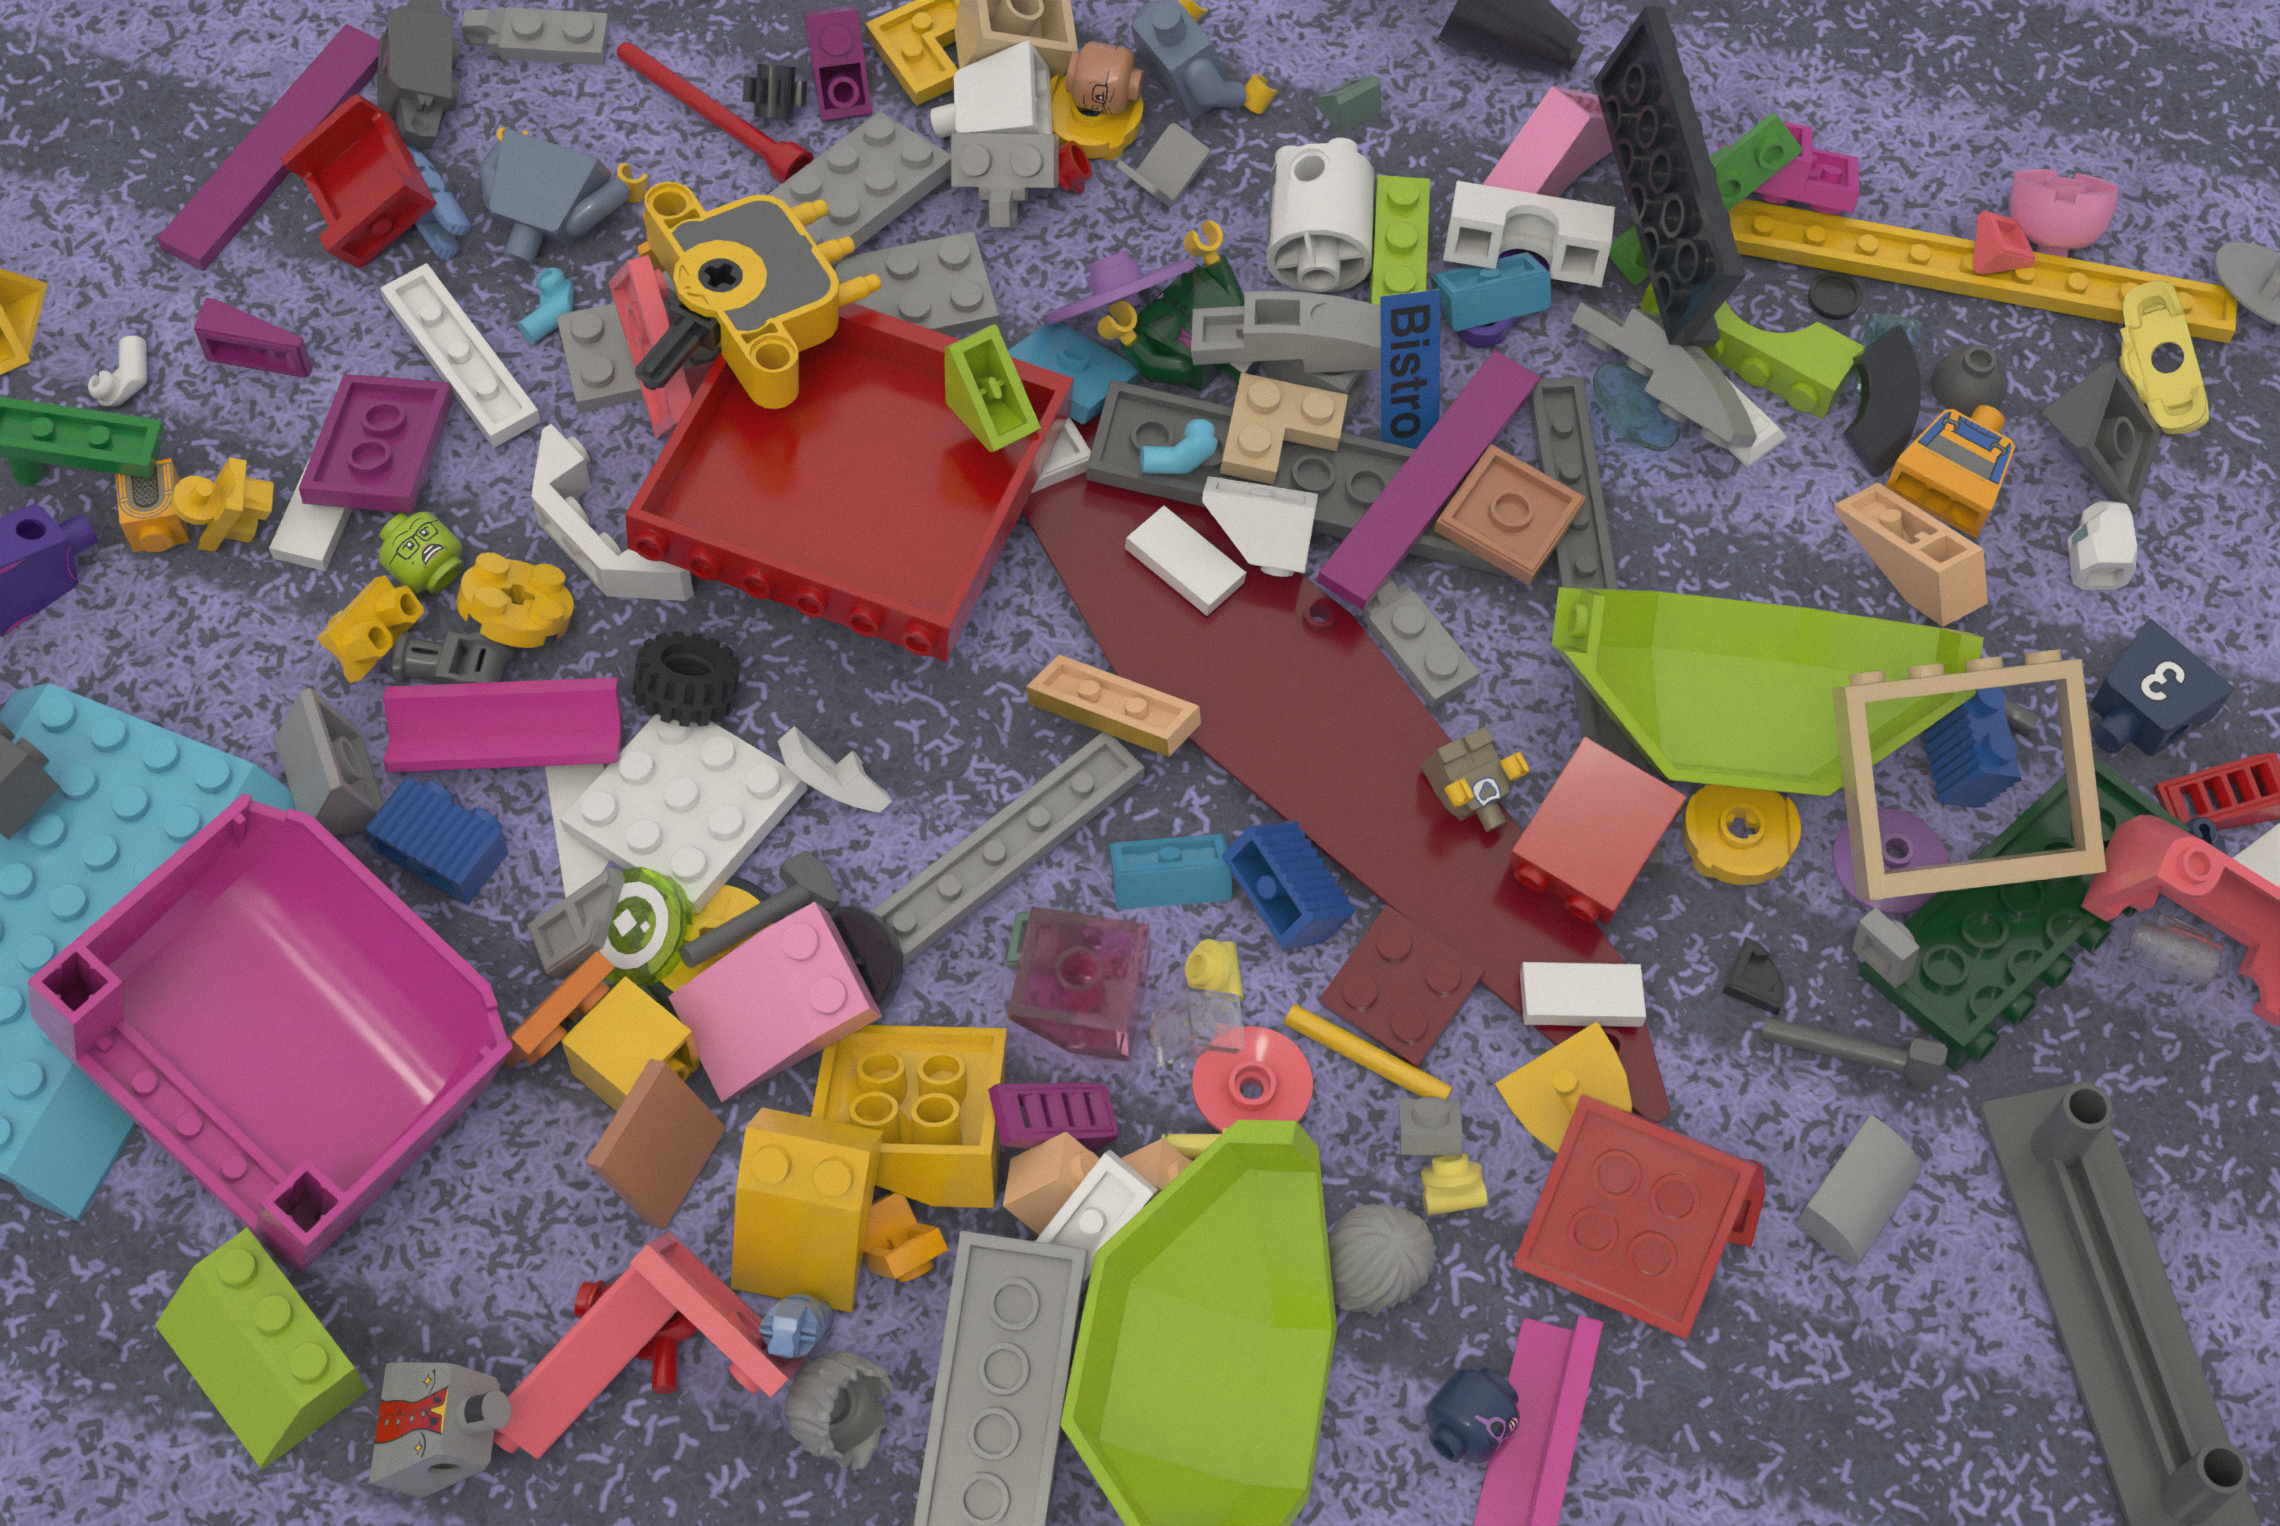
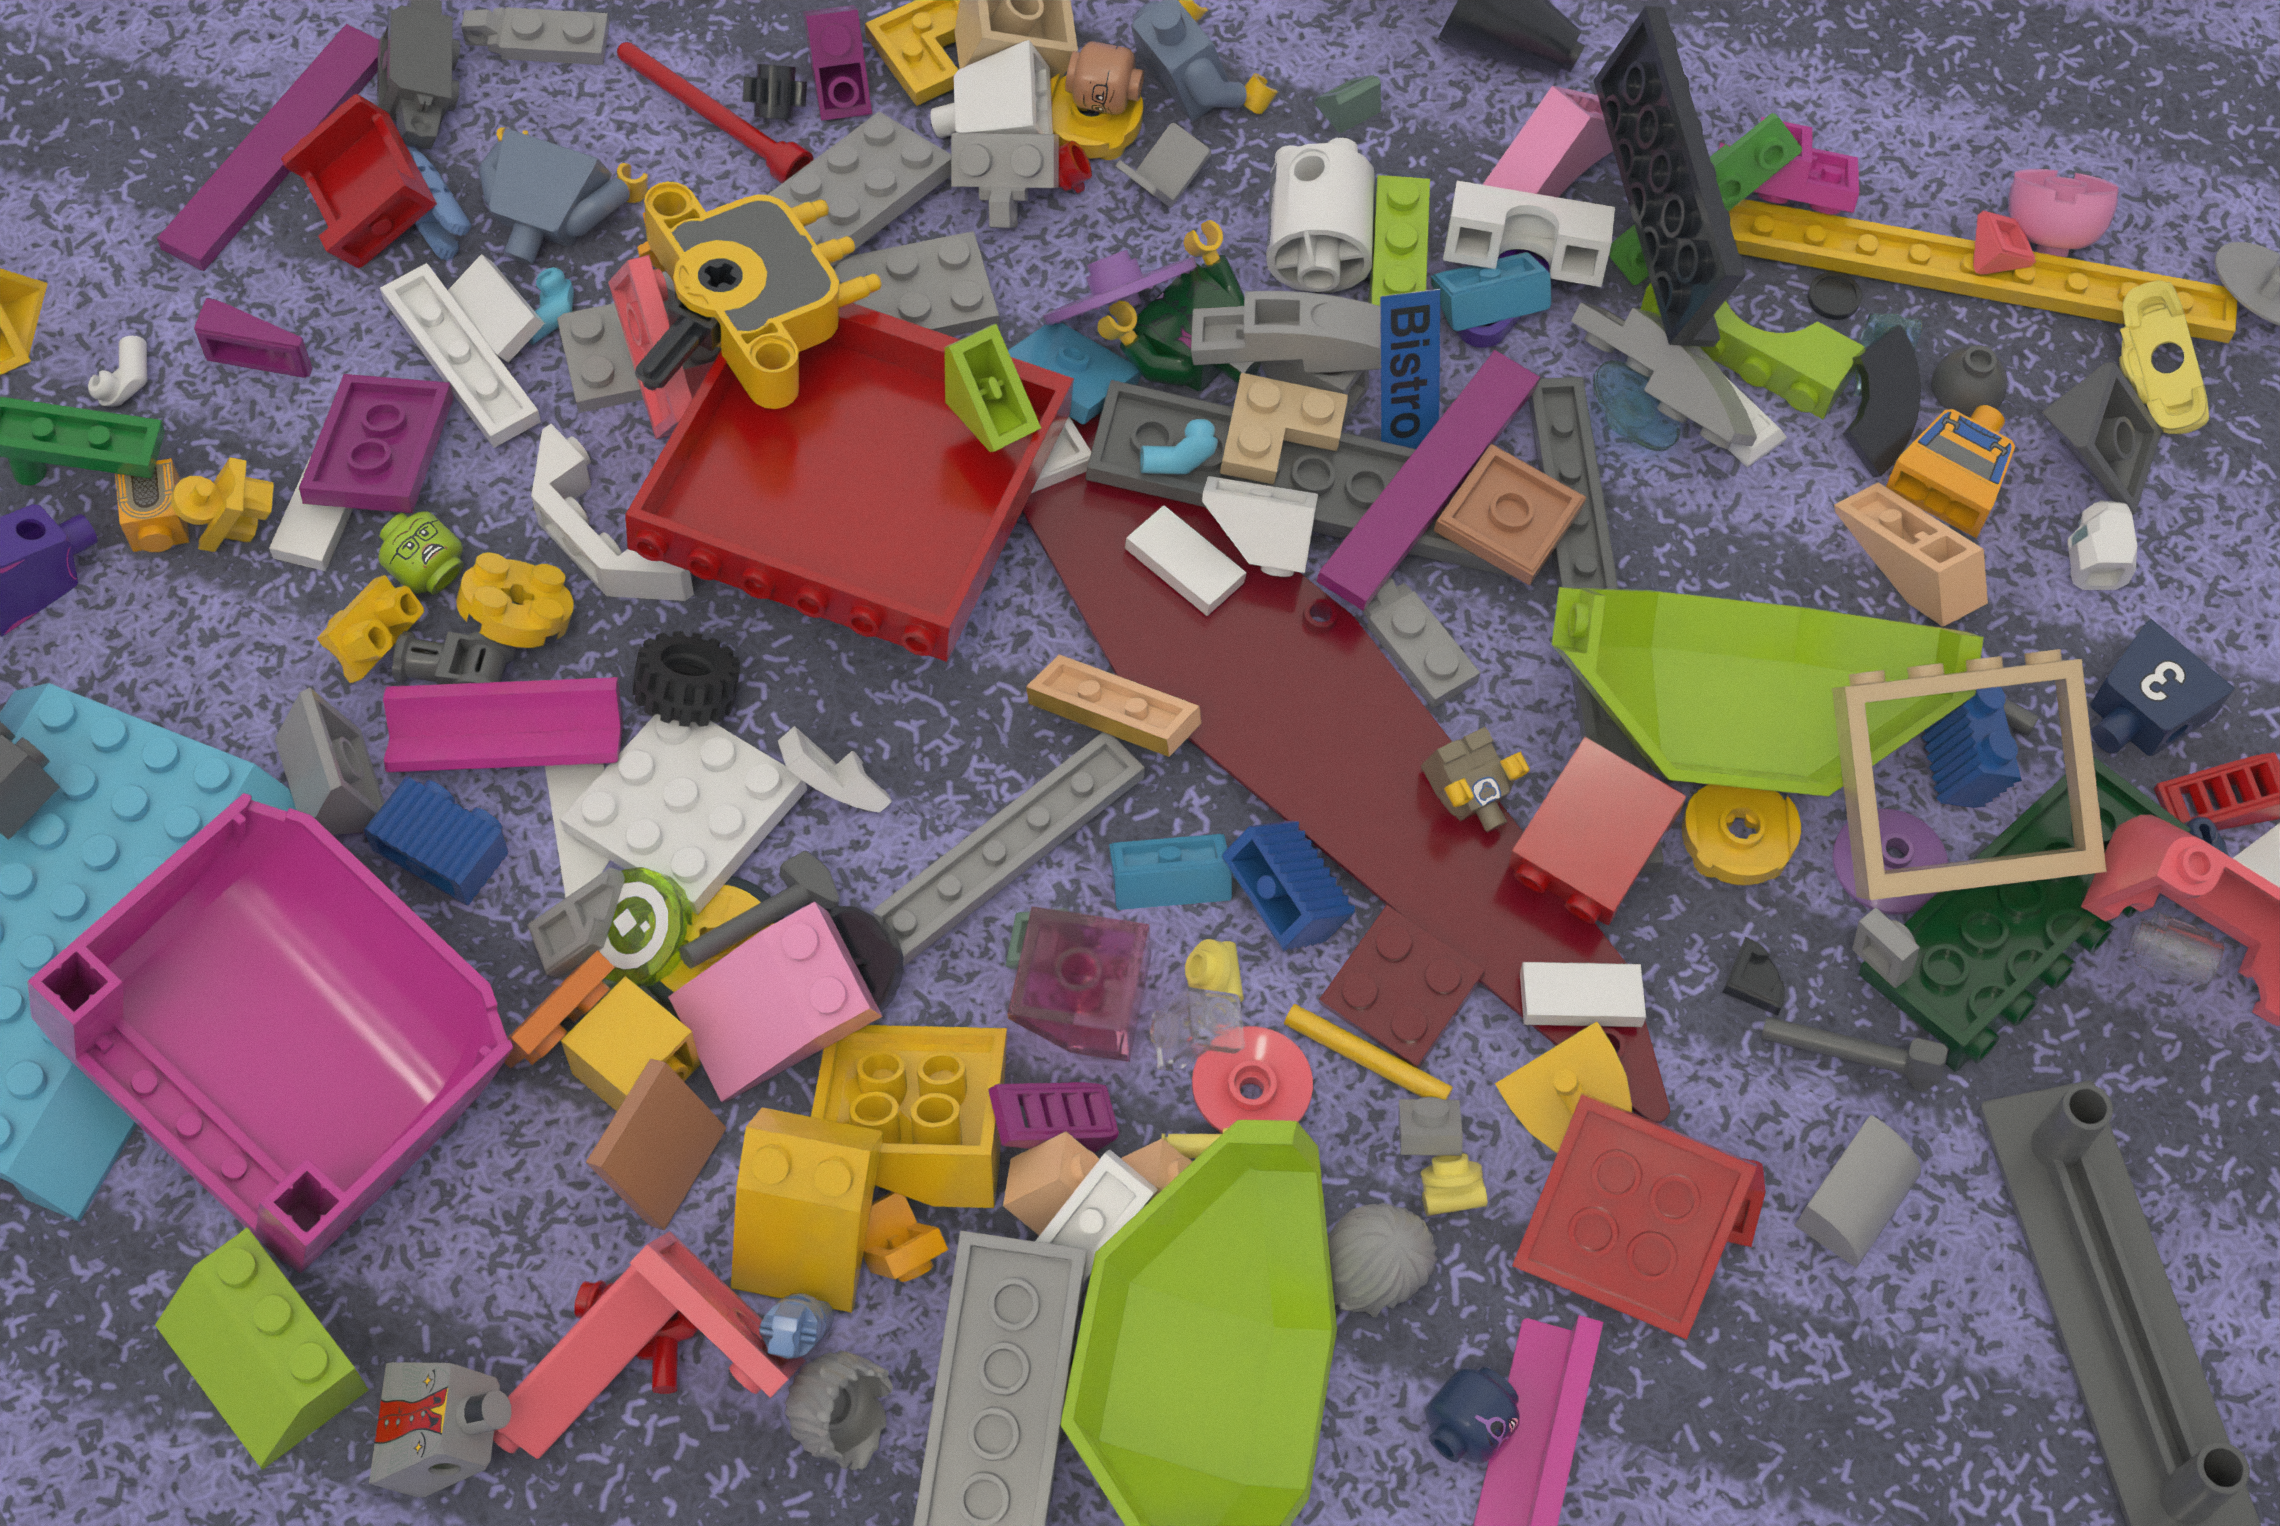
none -> white tile [448,254,545,363]

